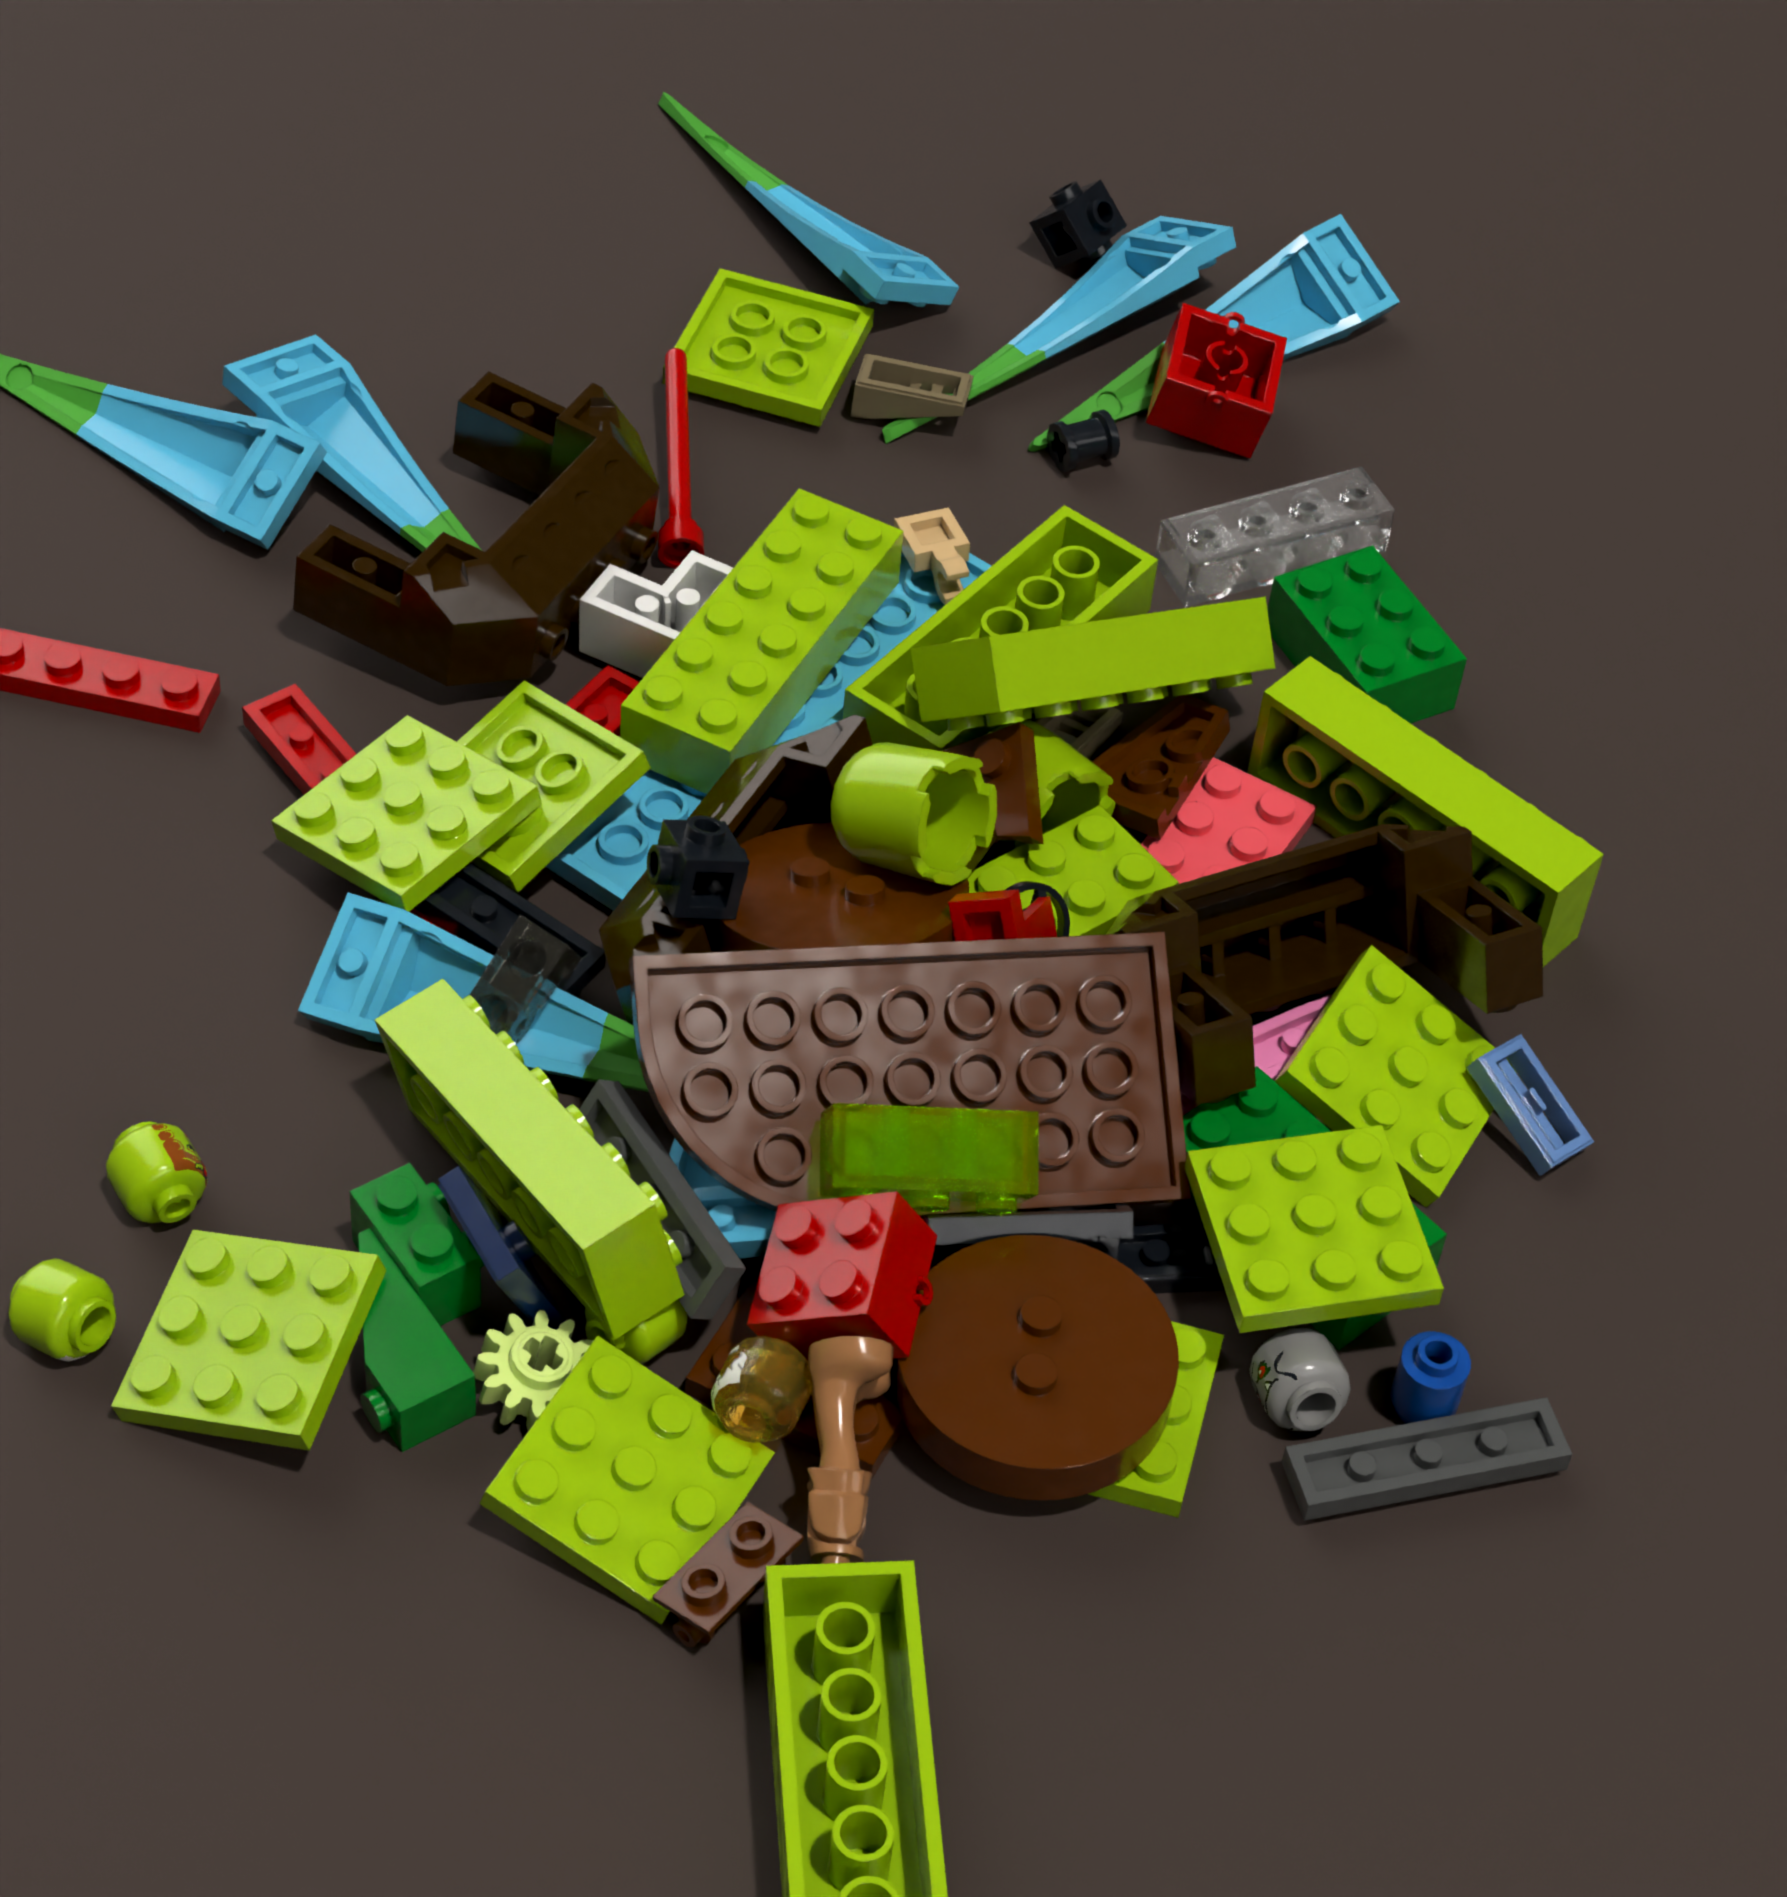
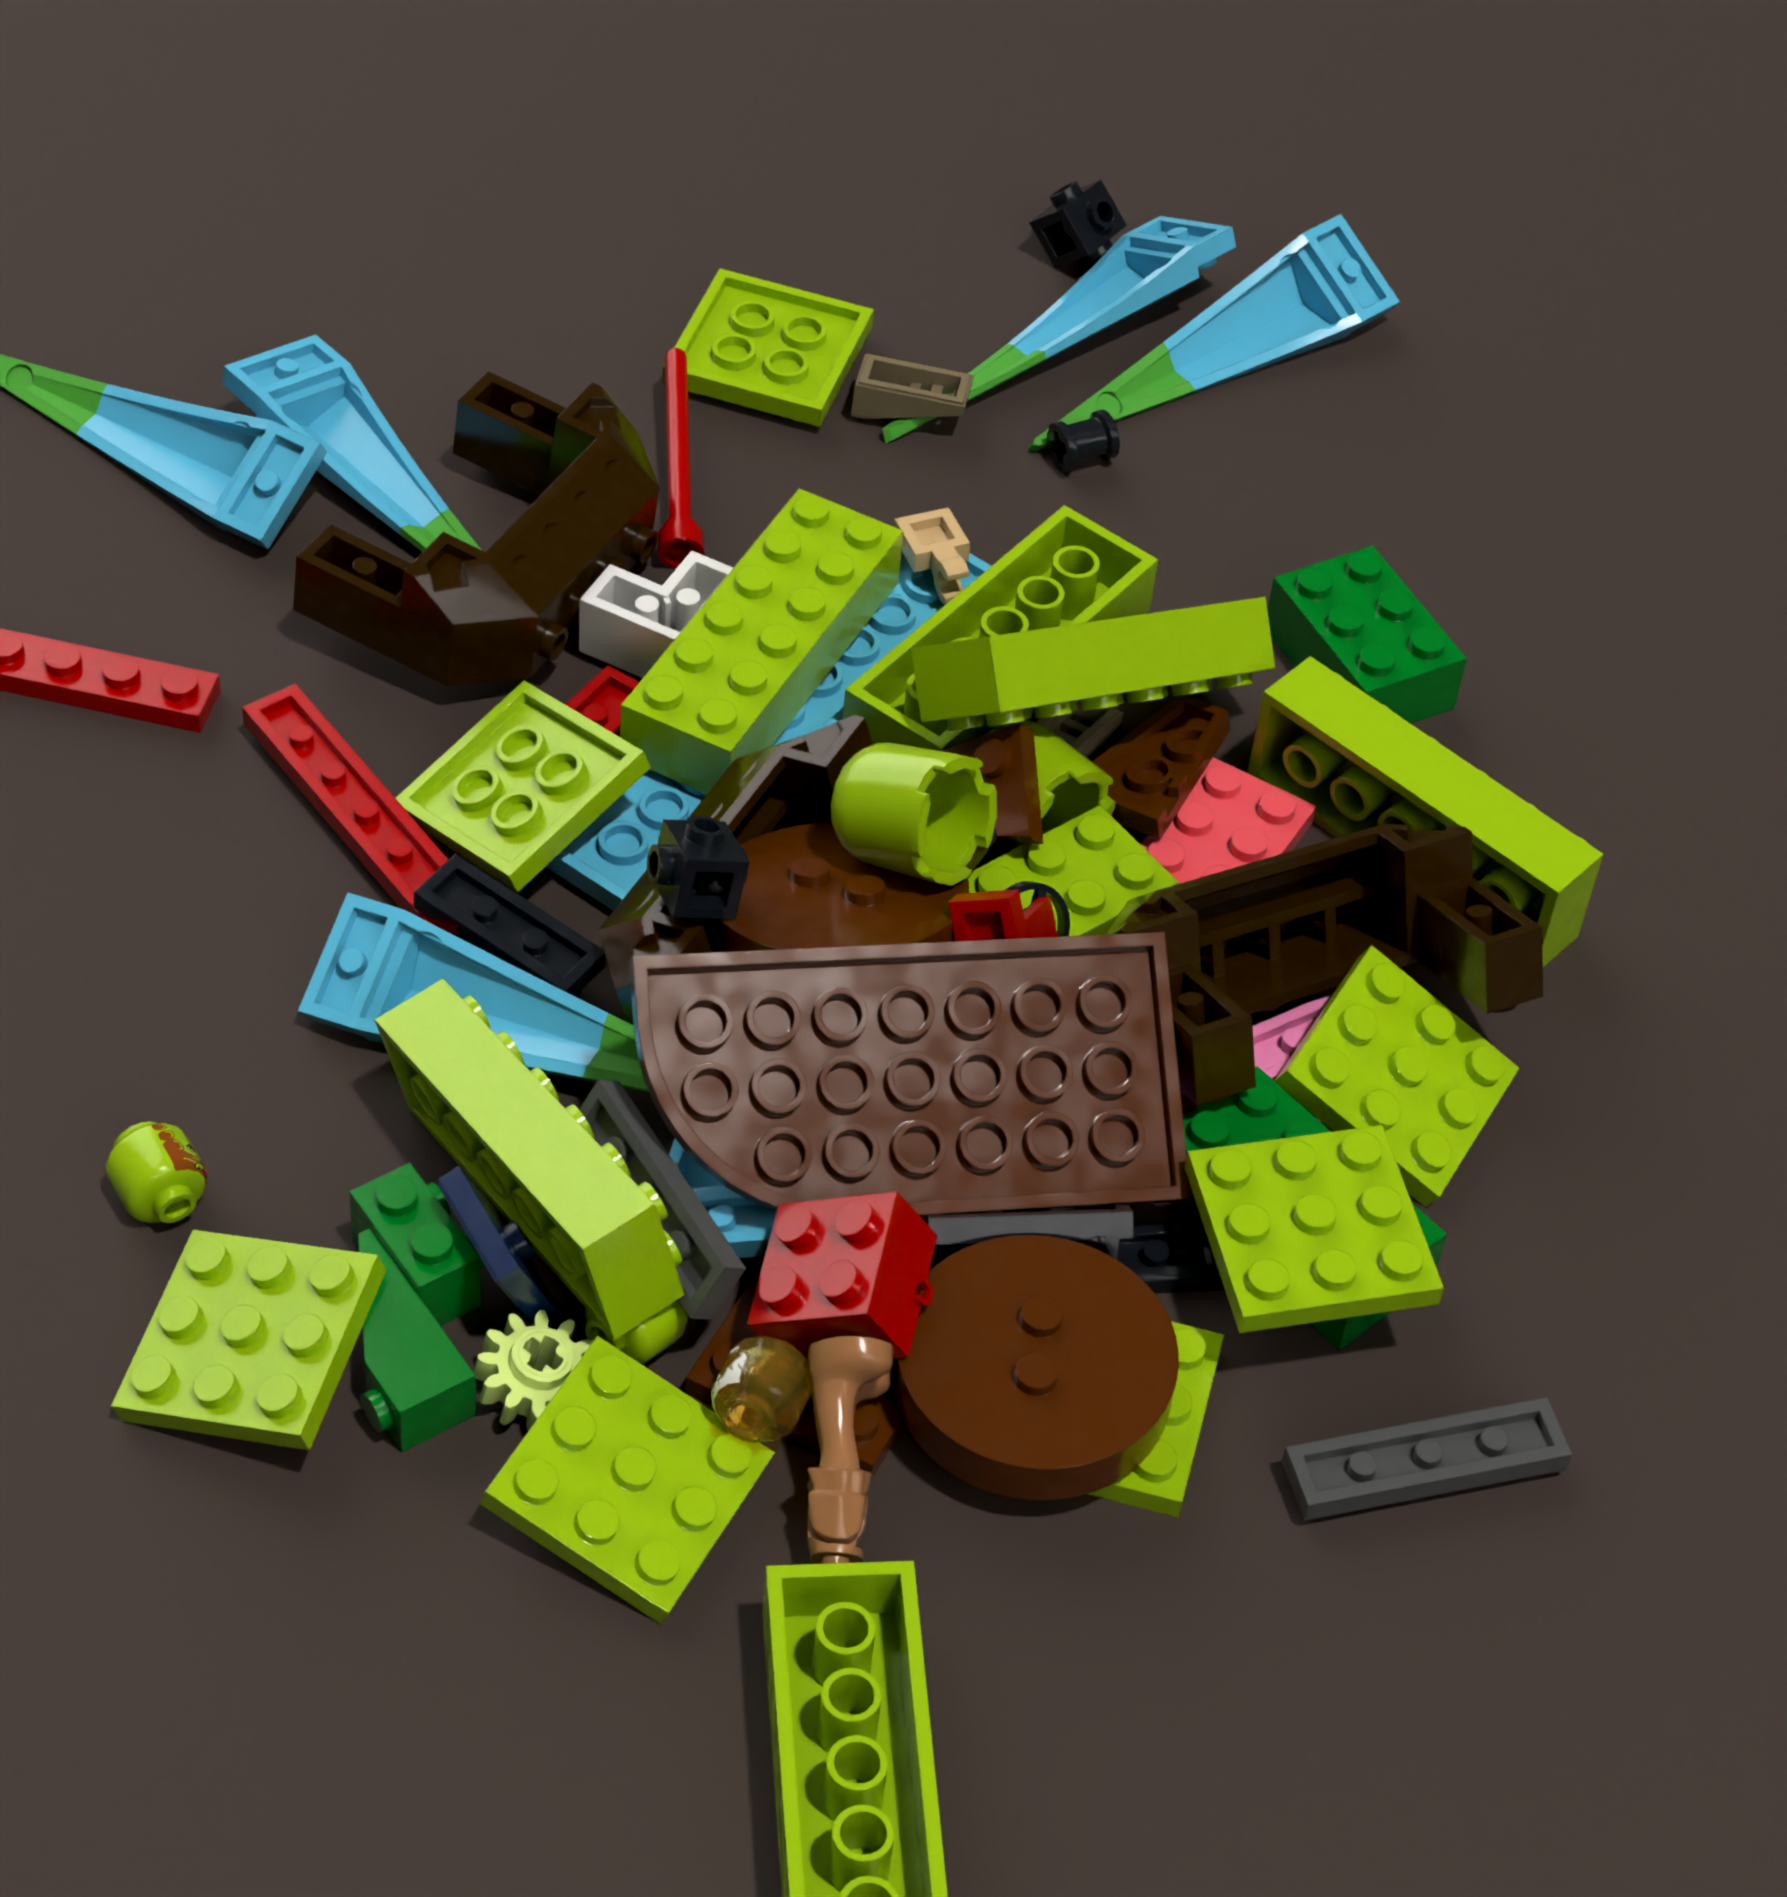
lime head [8,1258,116,1362] -> none
lime plate [271,715,542,912] -> none
clear smoke leg [470,914,582,1045] -> none
reddish brown hinge [653,1502,804,1648] -> none
medium azure plate [658,92,959,307] -> none
clear neon green brick [819,1103,1039,1214] -> none
red brick [1146,303,1287,458] -> none
clear brick [1155,466,1395,607] -> none
light grey head [1249,1328,1351,1431] -> none
blue brick [1390,1331,1471,1424] -> none
medium blue tile [1466,1034,1594,1176] -> none

